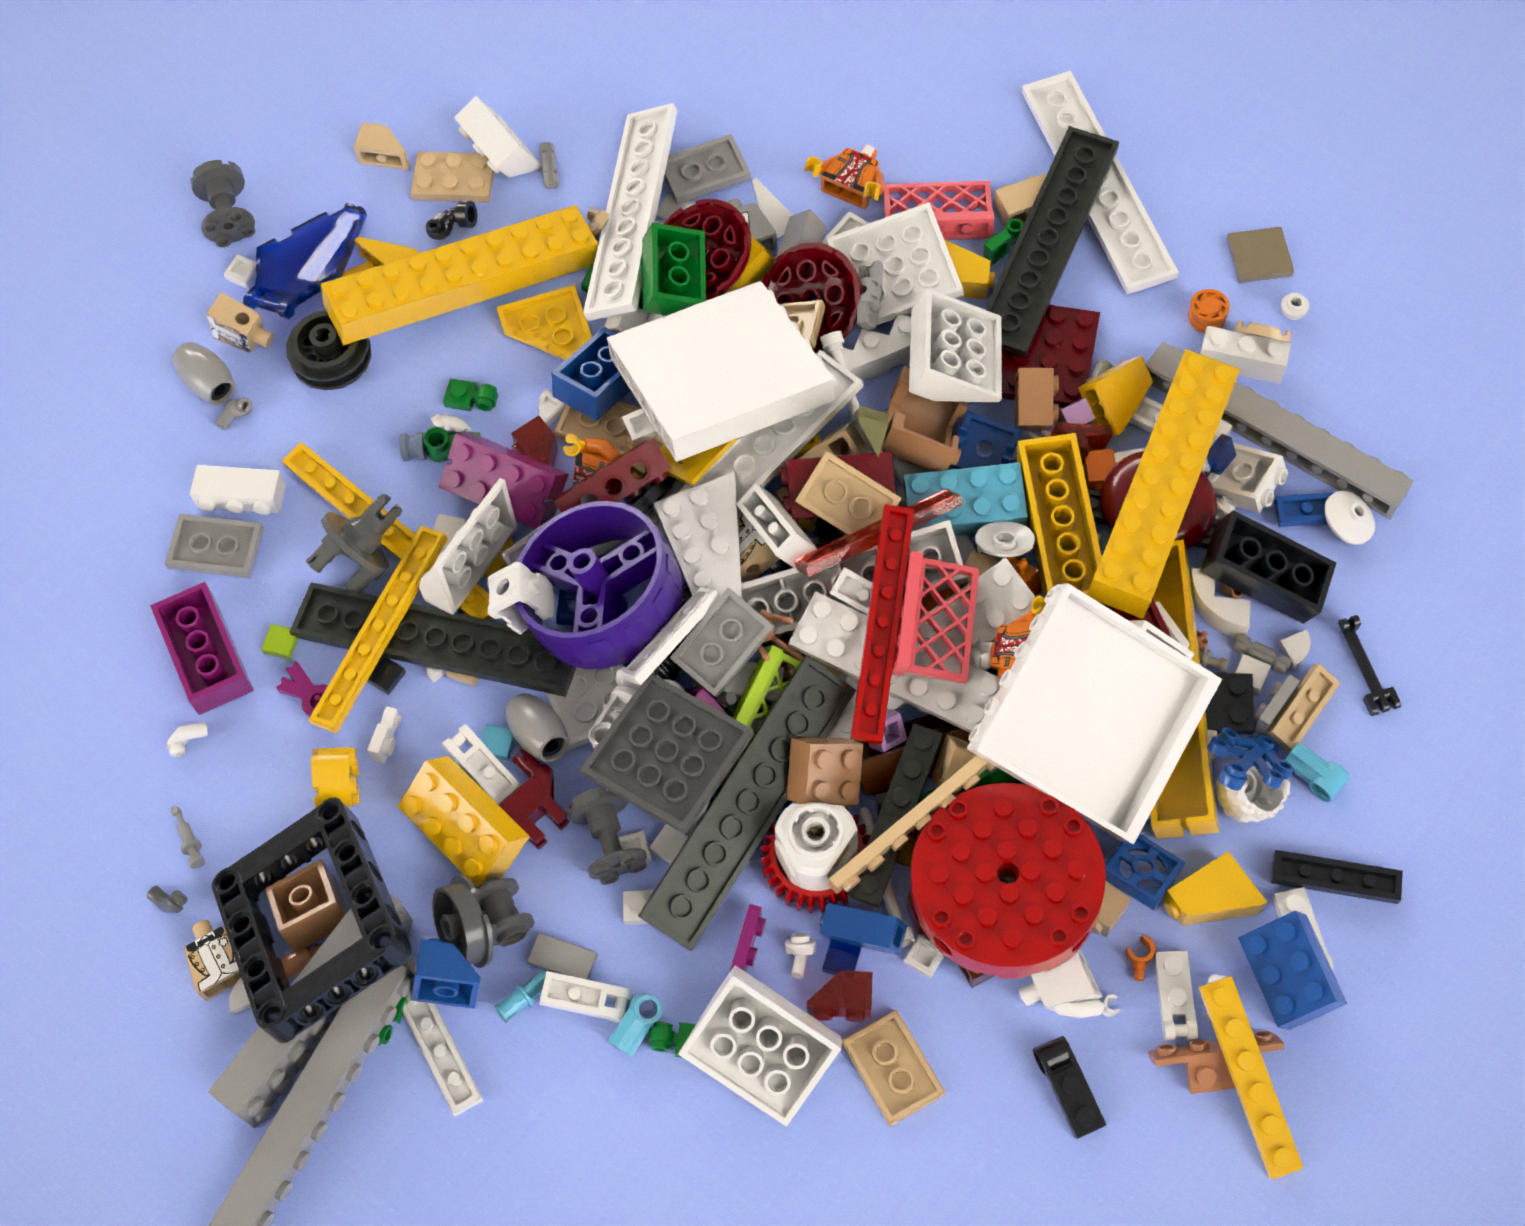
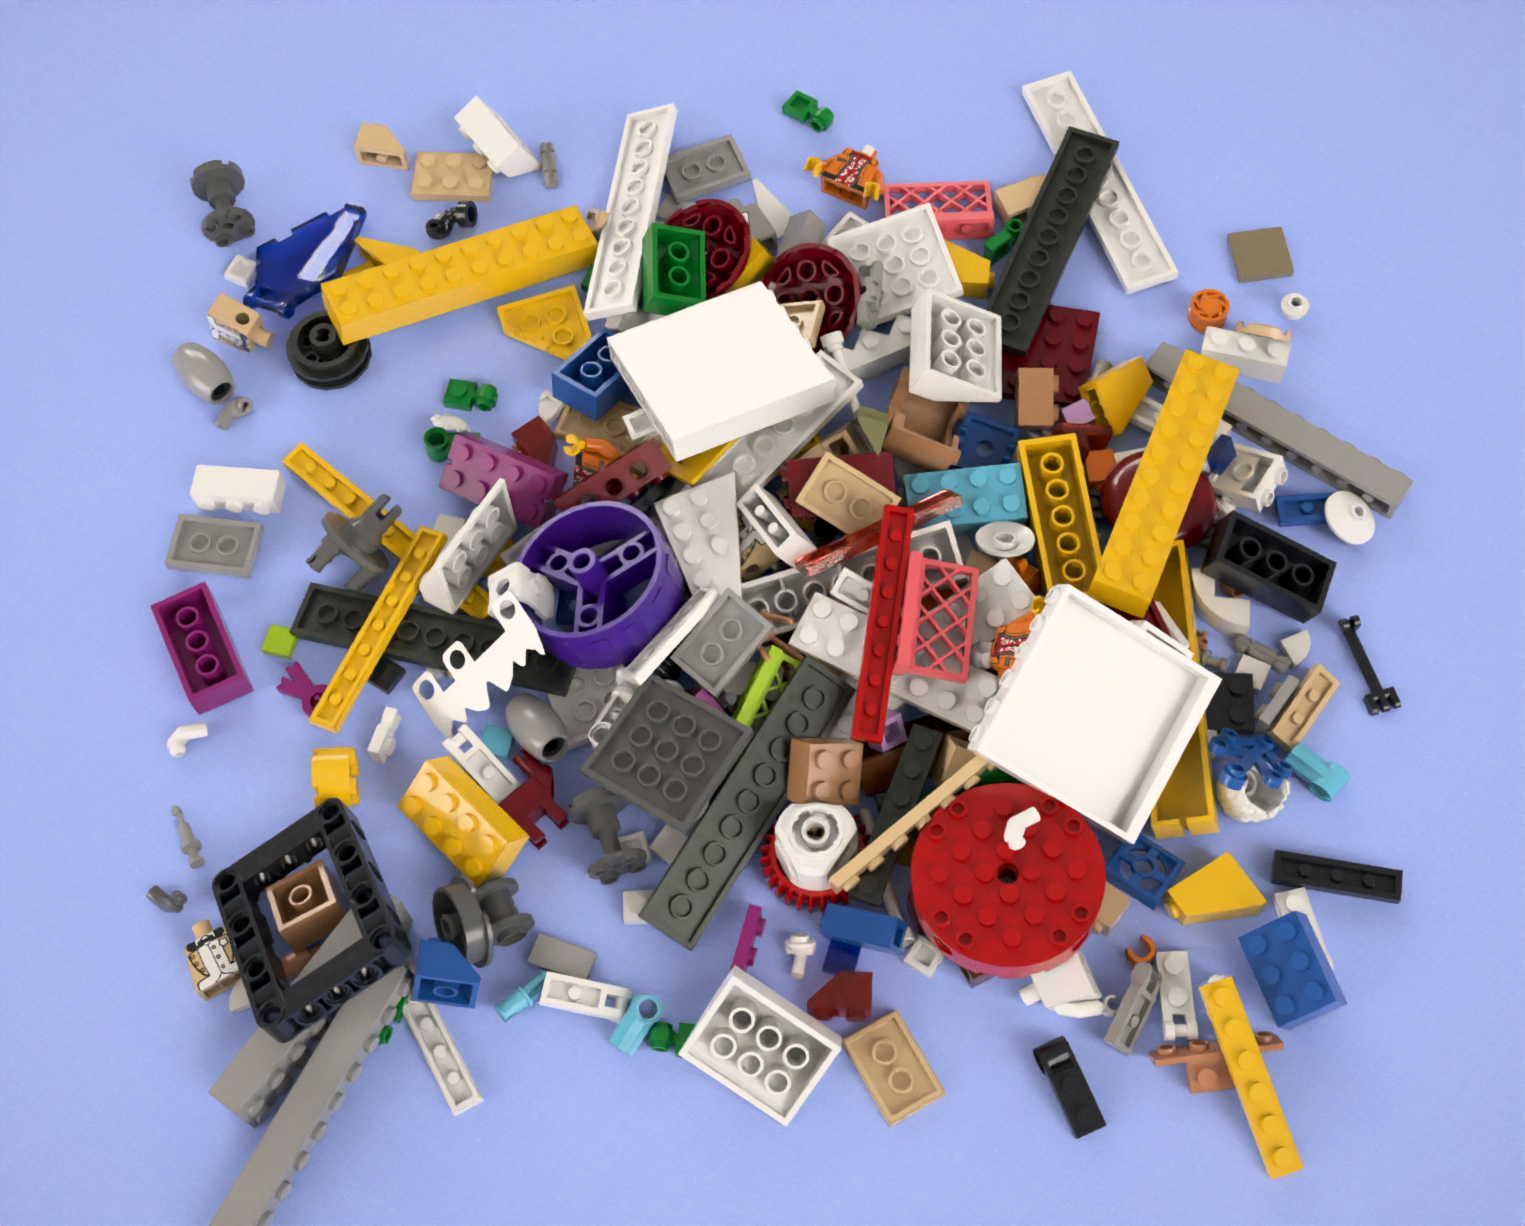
sand blue wheel [399,432,427,462] -> none
none -> white piece [412,591,545,739]
none -> green plate [782,90,834,133]
none -> white arm [1004,806,1041,850]
none -> light grey hinge [1103,961,1163,1056]

